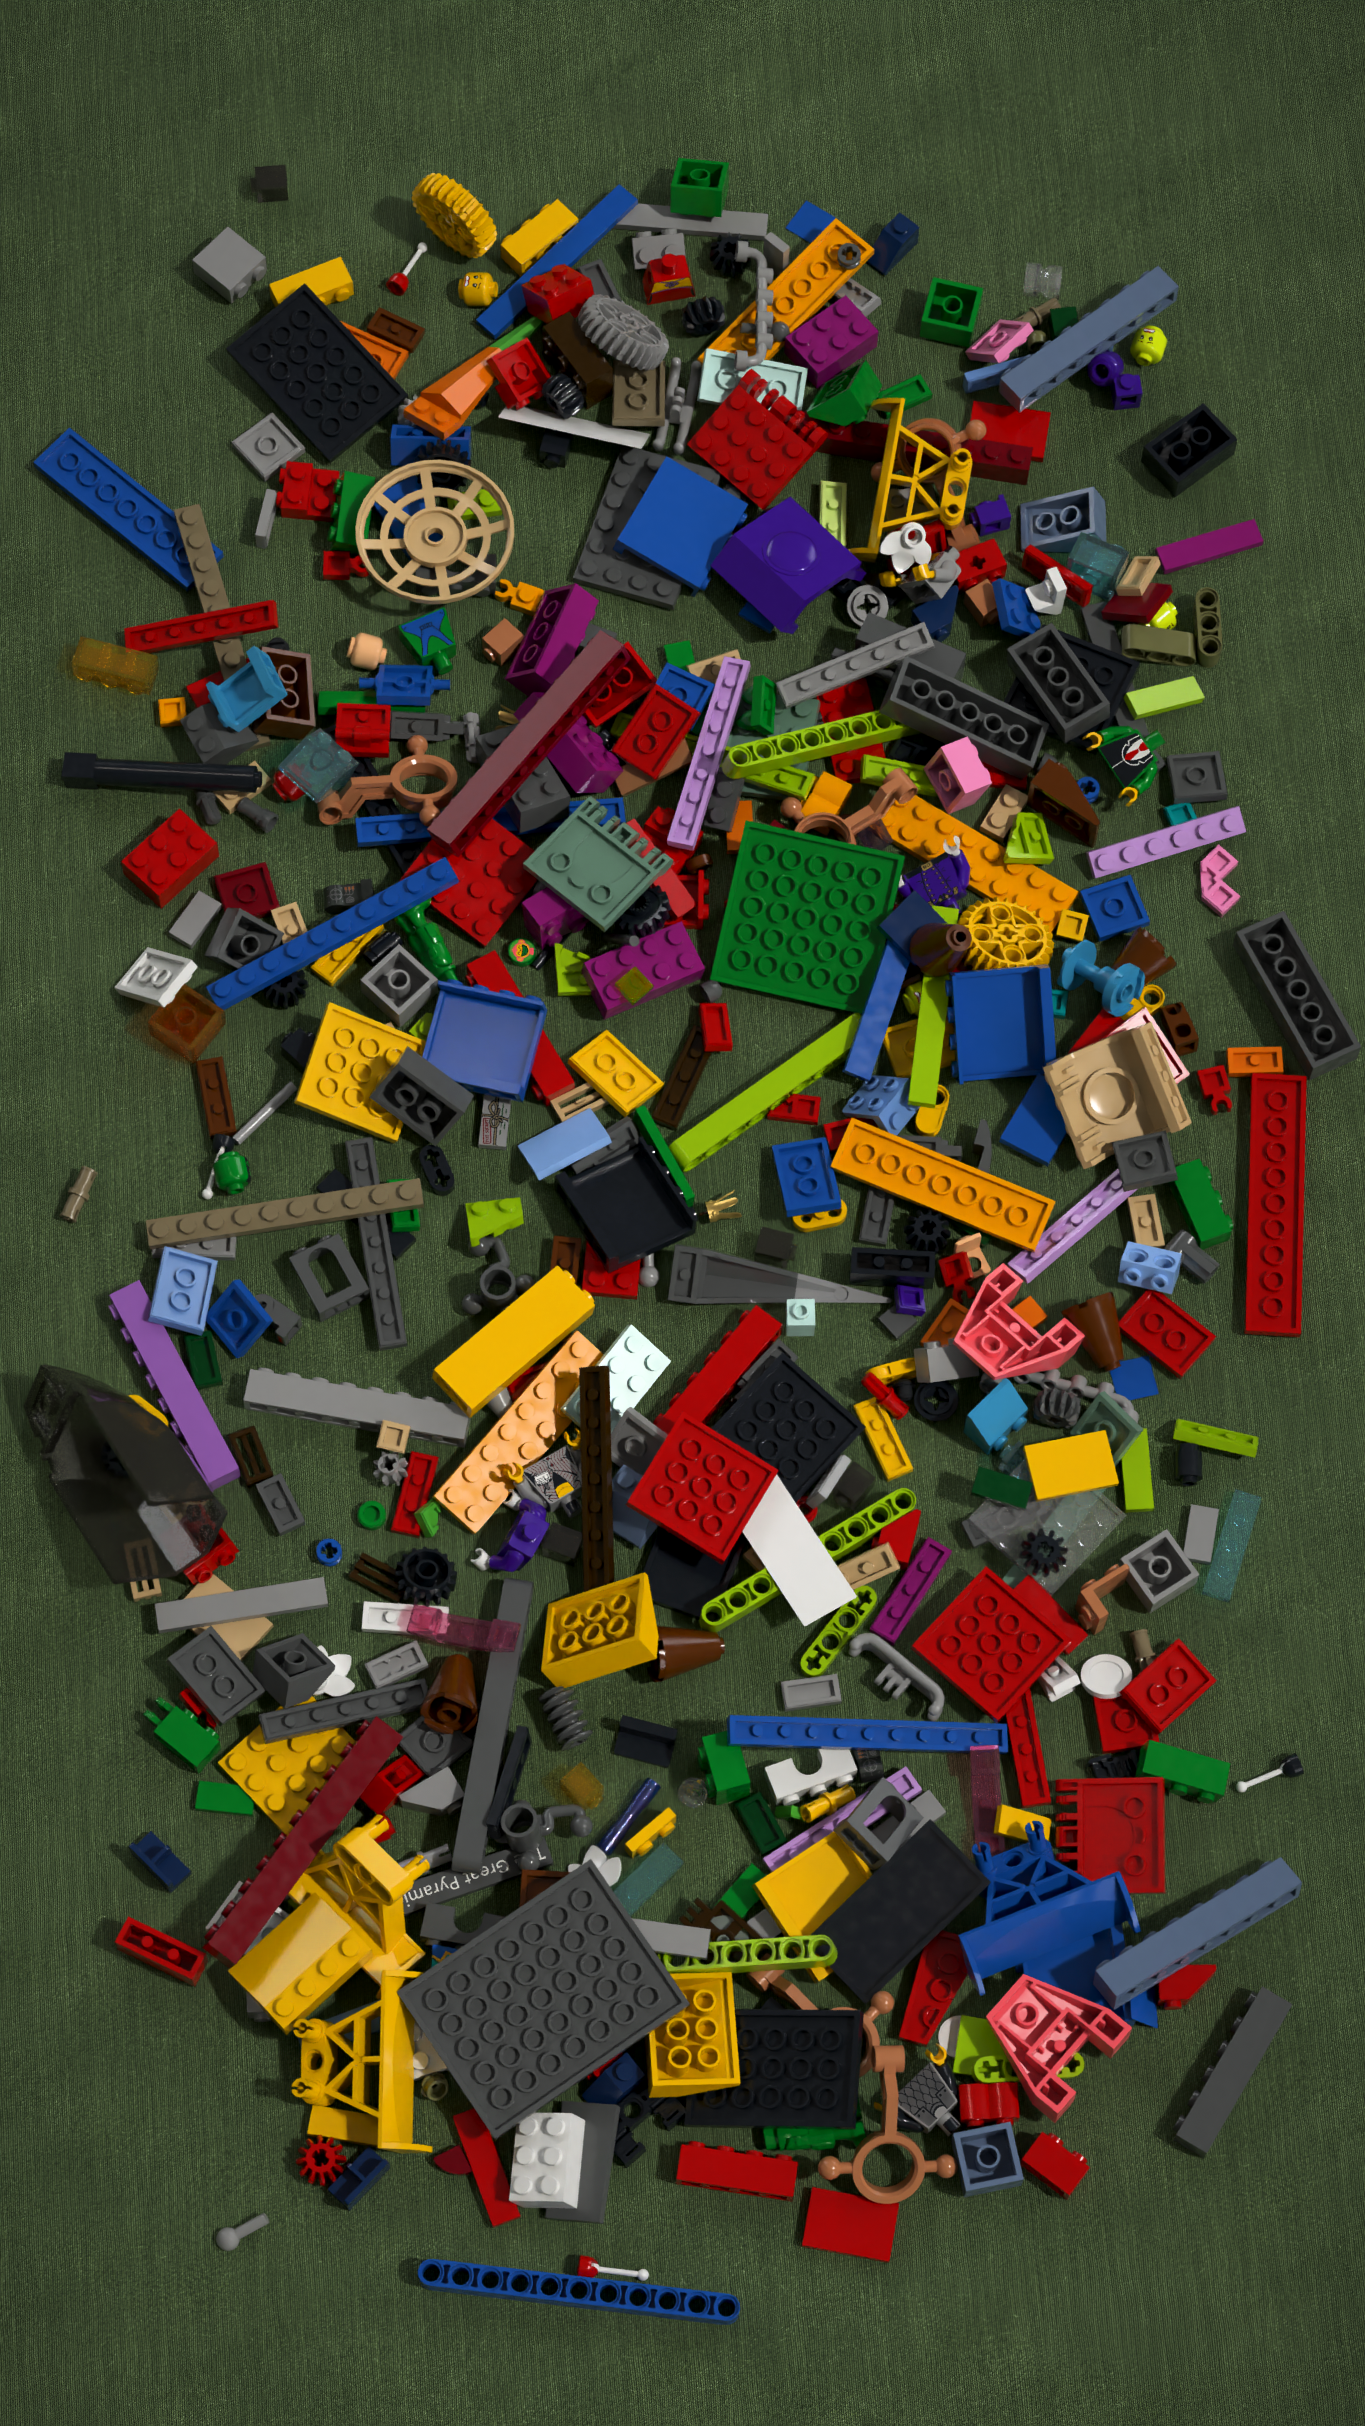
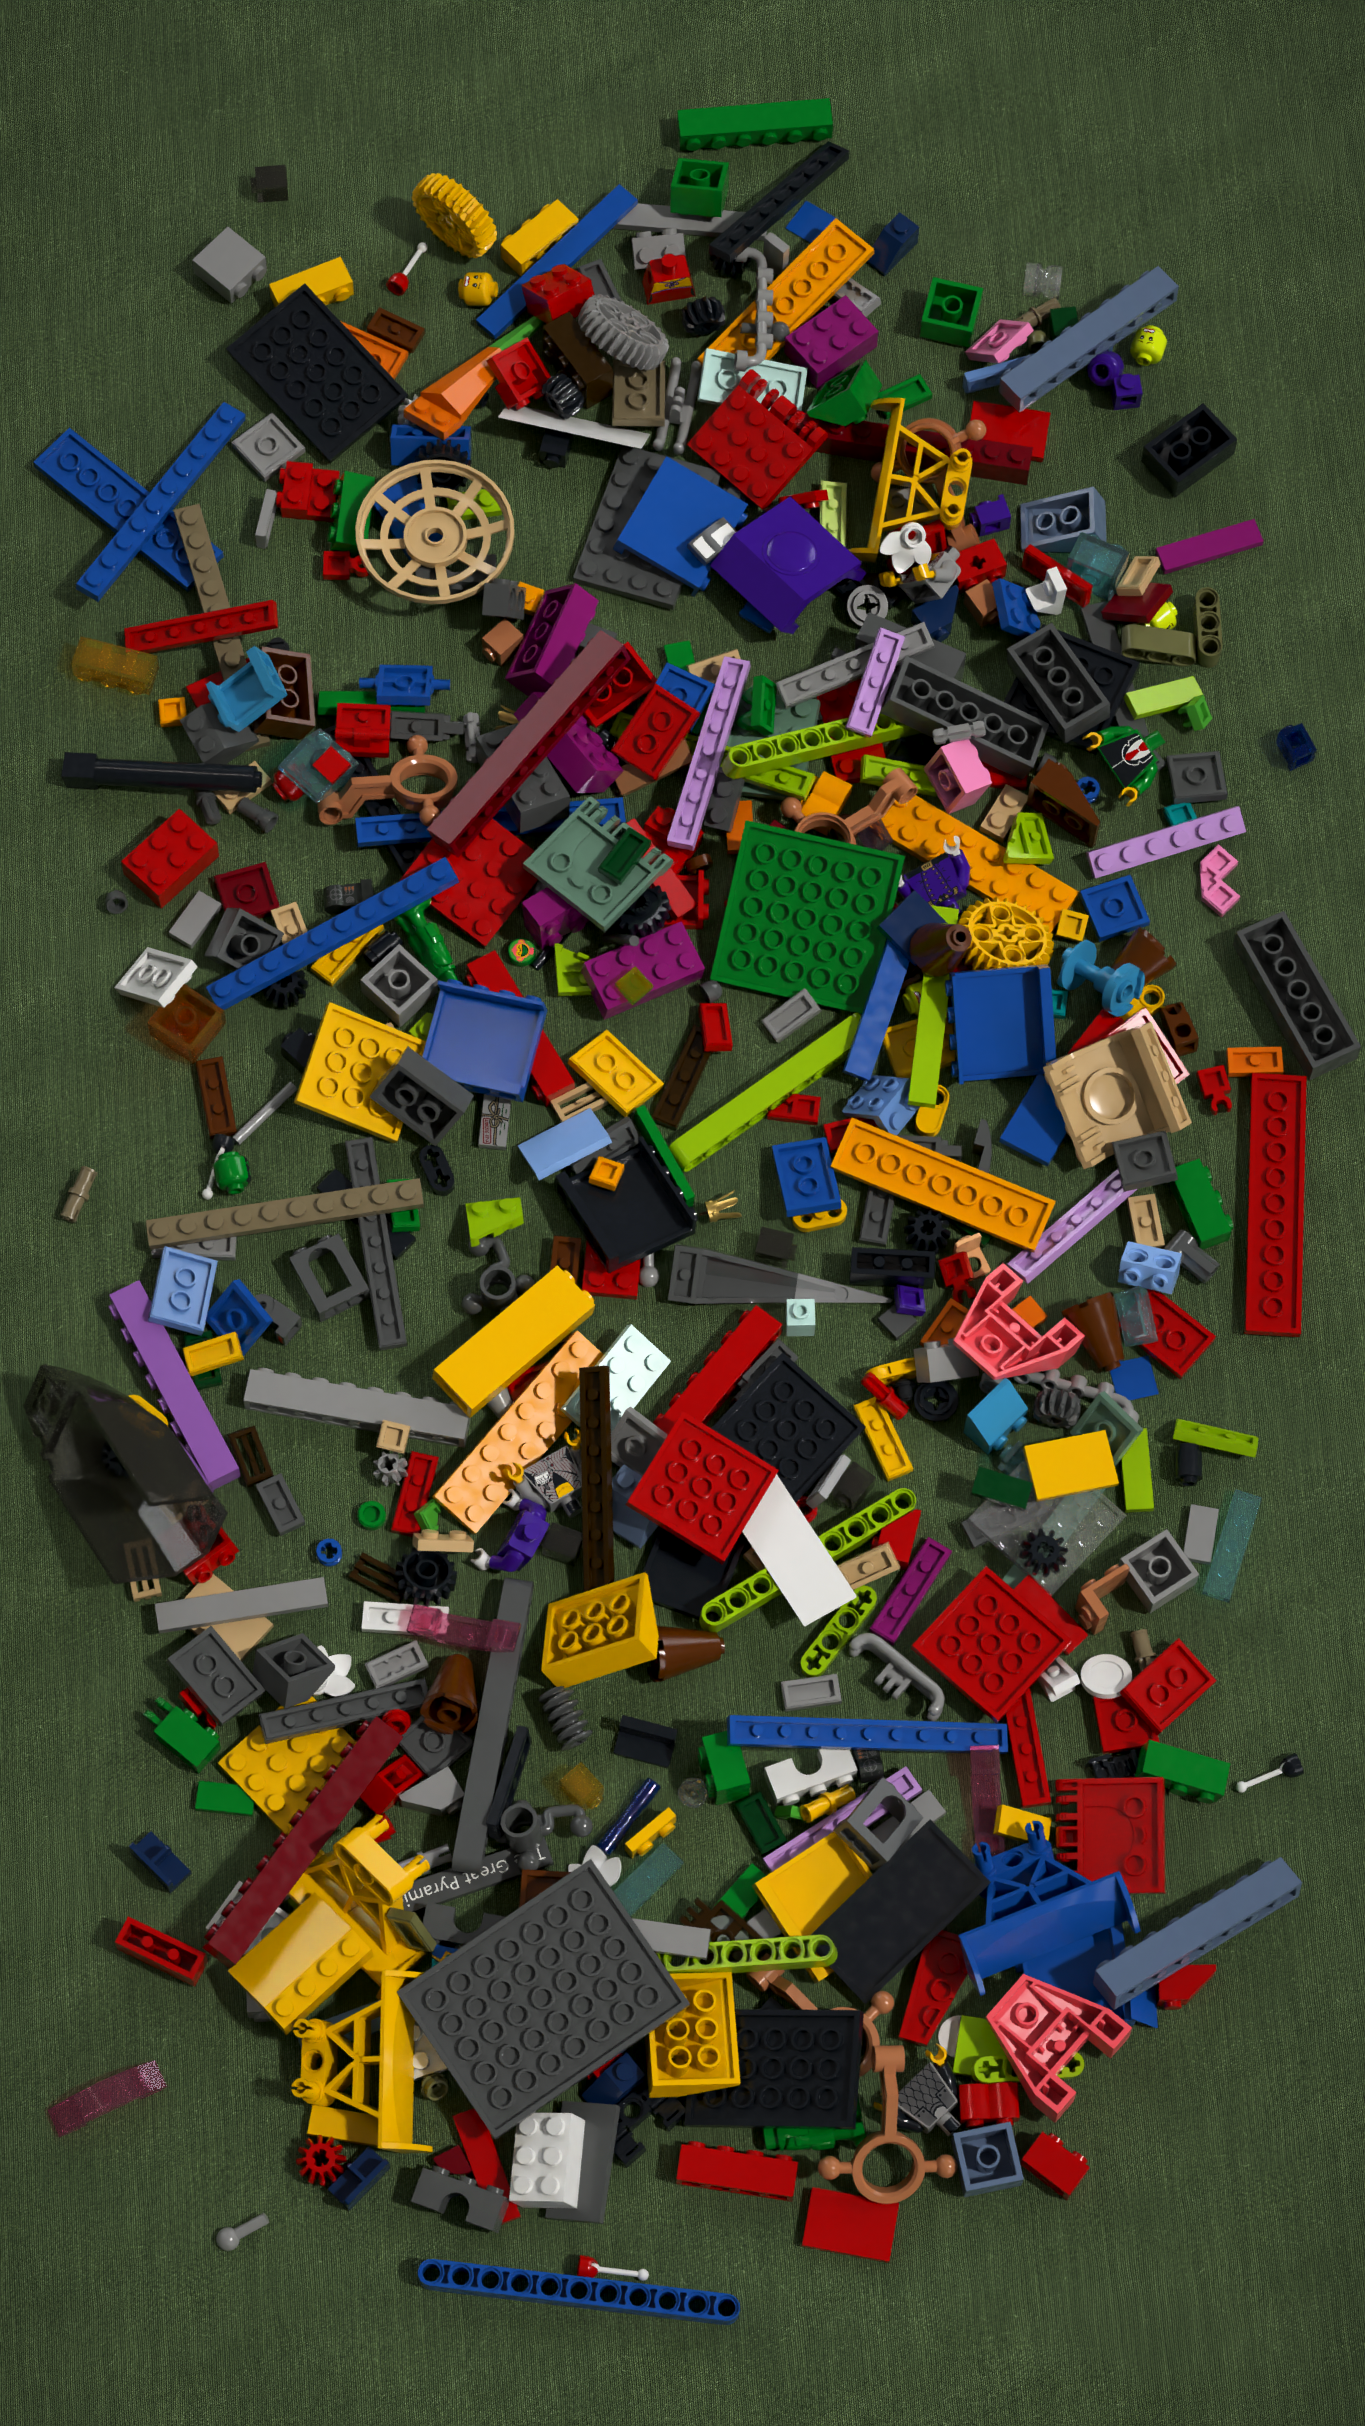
light nougat head [346,632,387,671] -> none
green torso [398,607,456,675] -> none
dark grey bush [838,243,861,270] -> none
dark grey brick [1172,1986,1293,2159] -> none
none -> clear pink slope [48,2060,167,2138]
none -> blue plate [76,402,246,602]
none -> dark grey hinge [105,890,128,914]
none -> yellow tile [182,1332,244,1376]
none -> red tile [312,746,351,785]
none -> red plate [382,1709,411,1735]
none -> olive tile [387,1907,437,1952]
none -> dark grey arch [411,2165,510,2233]
none -> tan plate [413,1529,474,1552]
none -> dark grey brick [482,578,526,620]
none -> light orange tile [589,1156,624,1191]
none -> dark green tile [598,827,652,885]
none -> green brick [677,98,833,151]
none -> slope [687,517,737,566]
none -> black plate [709,141,849,263]
none -> light grey tile [761,988,822,1043]
none -> red plate [778,490,829,509]
none -> lavender tile [845,627,905,738]
none -> light grey axle [933,721,986,745]
none -> clear light blue slope [1114,1286,1158,1347]
none -> bright green tile [1178,695,1212,731]
none -> clear blue brick [1276,723,1317,771]

